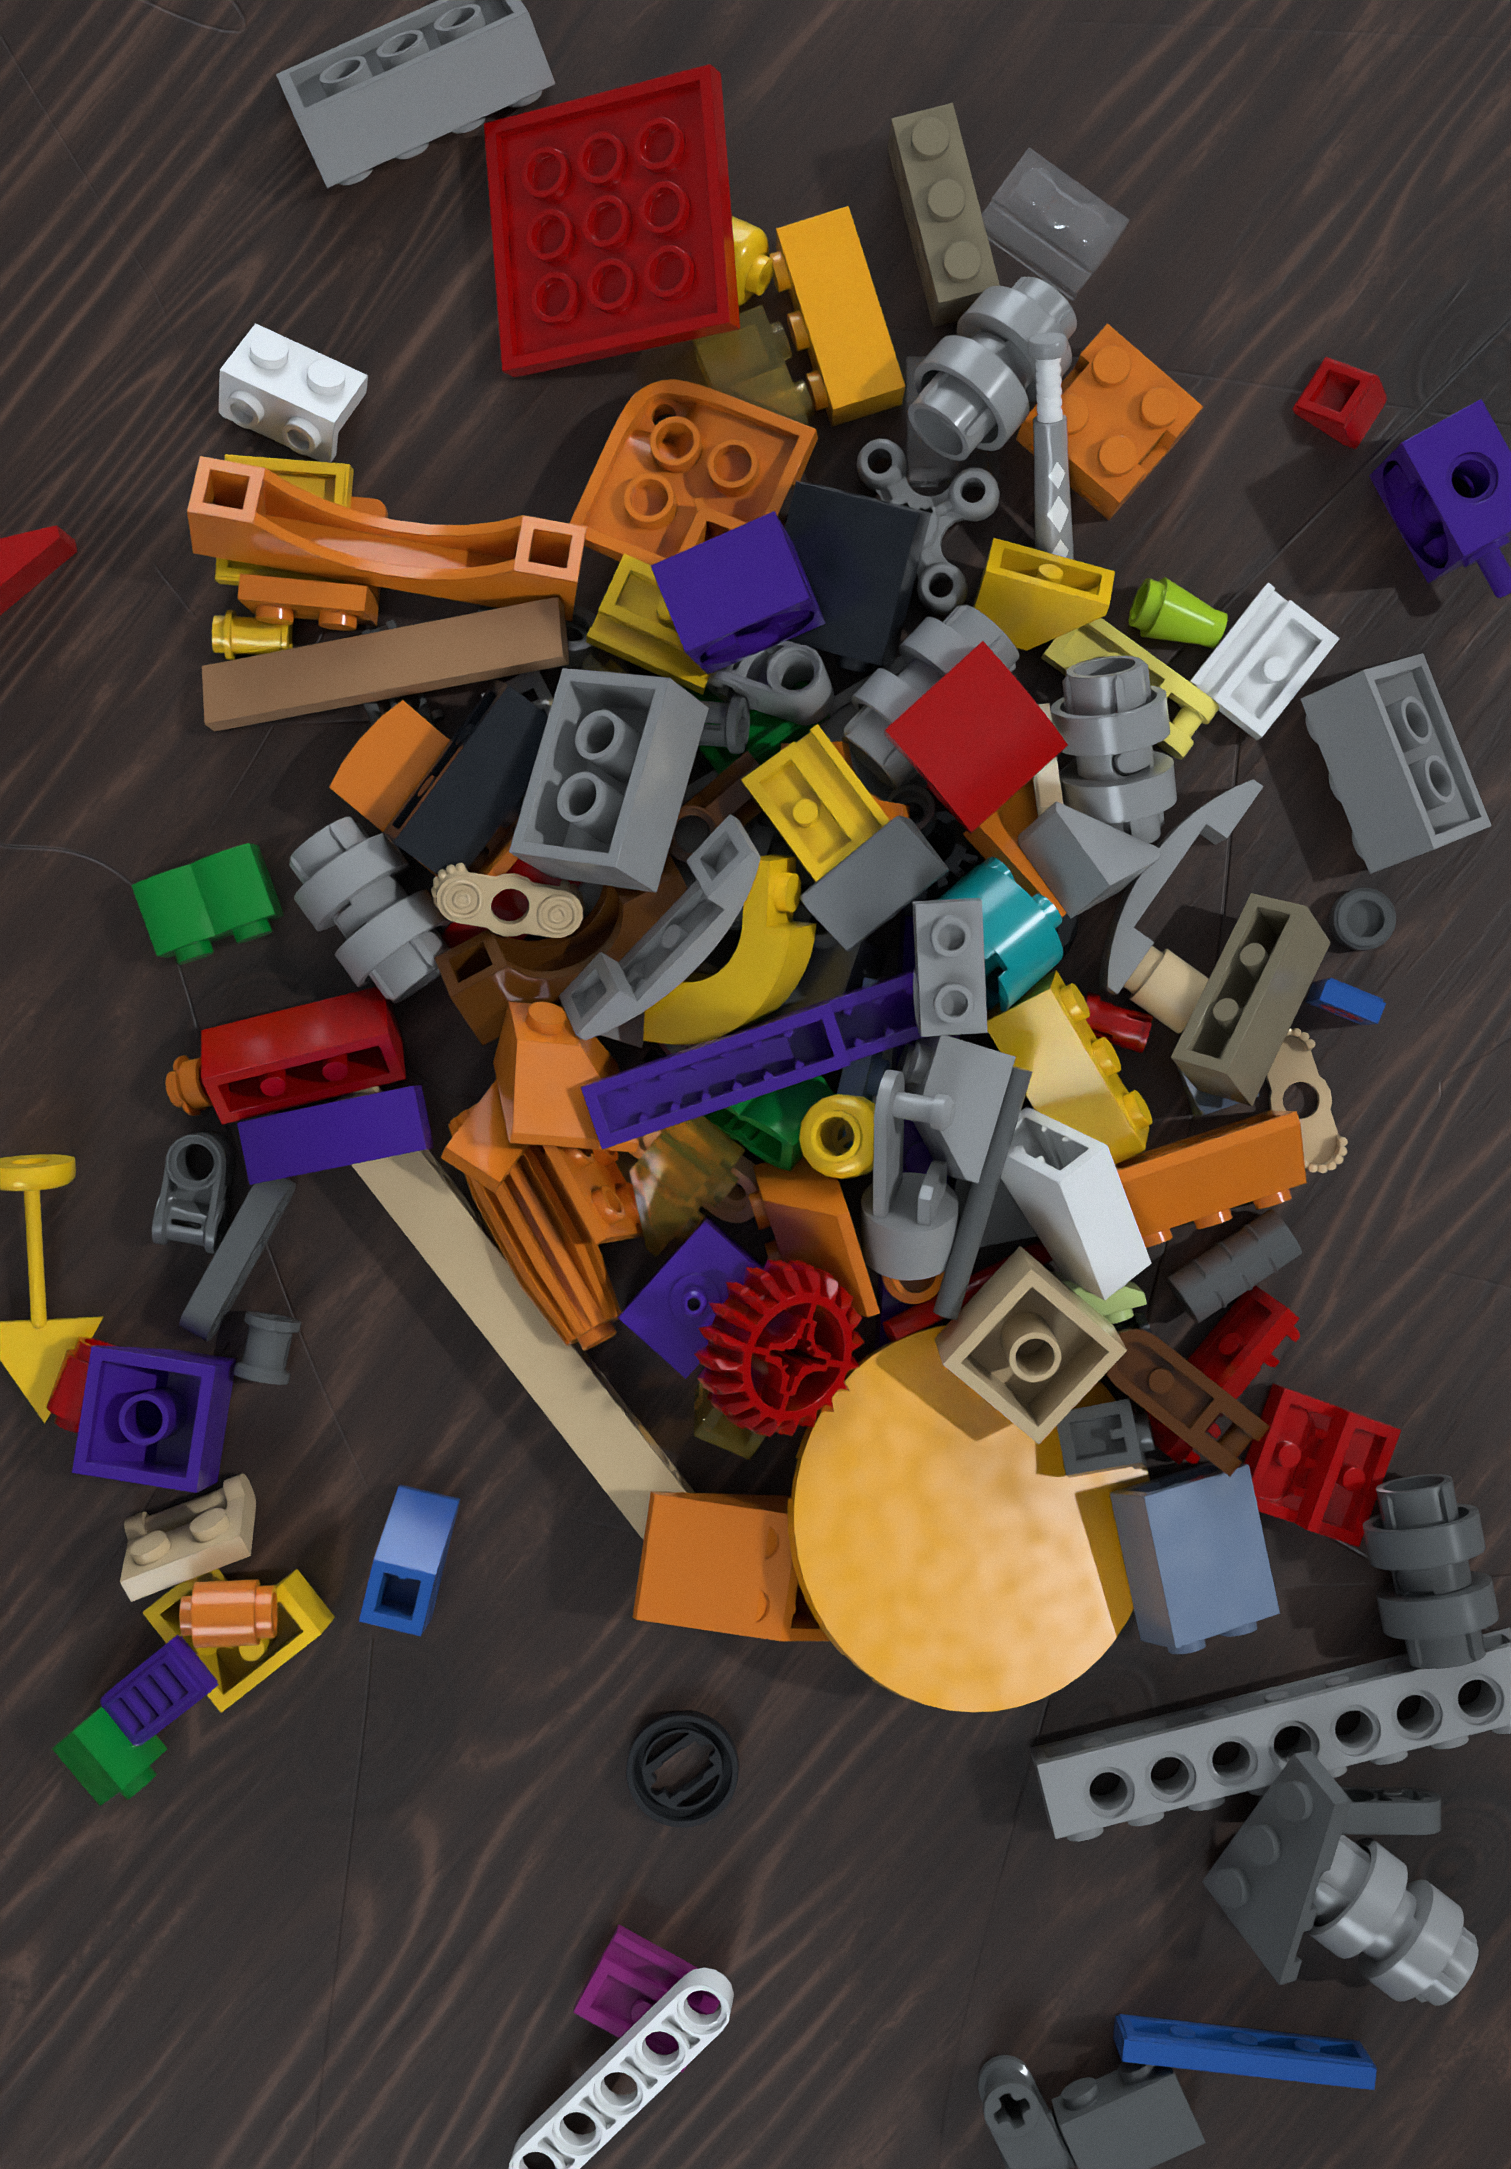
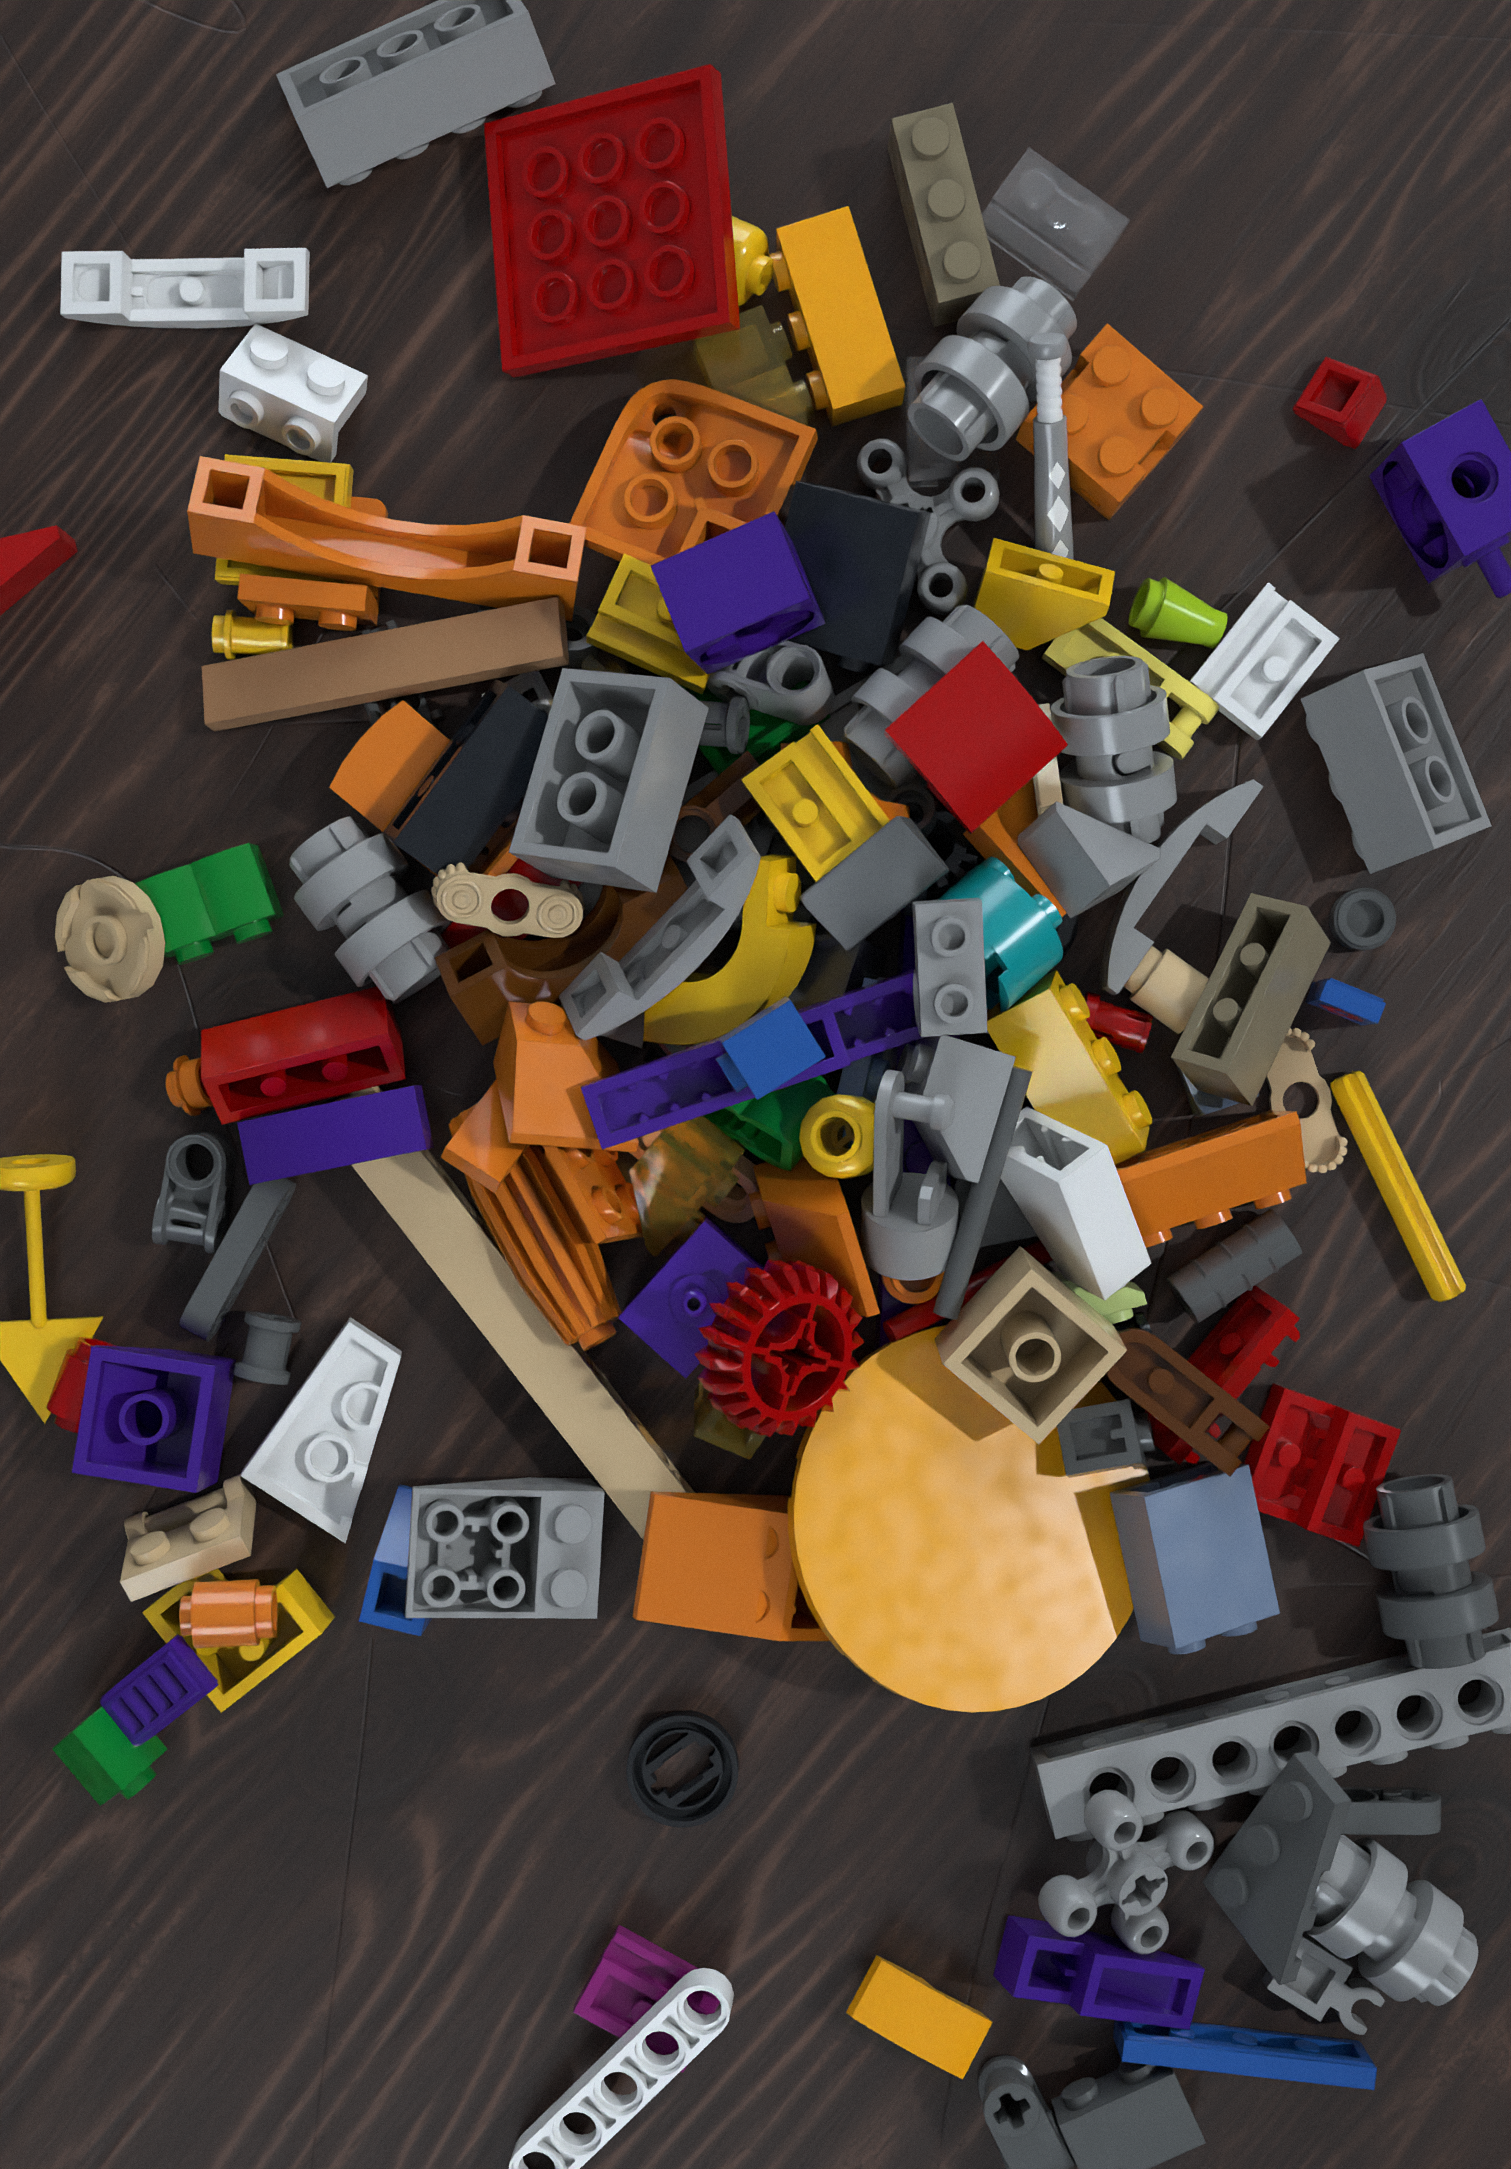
none -> tan tile [55,876,165,1003]
none -> white slope [60,248,310,329]
none -> white wing [241,1317,402,1543]
none -> light grey slope [405,1477,605,1619]
none -> blue brick [716,996,826,1100]
none -> light orange slope [846,1955,993,2079]
none -> dark purple slope [993,1915,1205,2030]
none -> light grey gear [1038,1790,1214,1954]
none -> light grey plate [1262,1932,1385,2035]
none -> yellow axle [1330,1071,1466,1302]

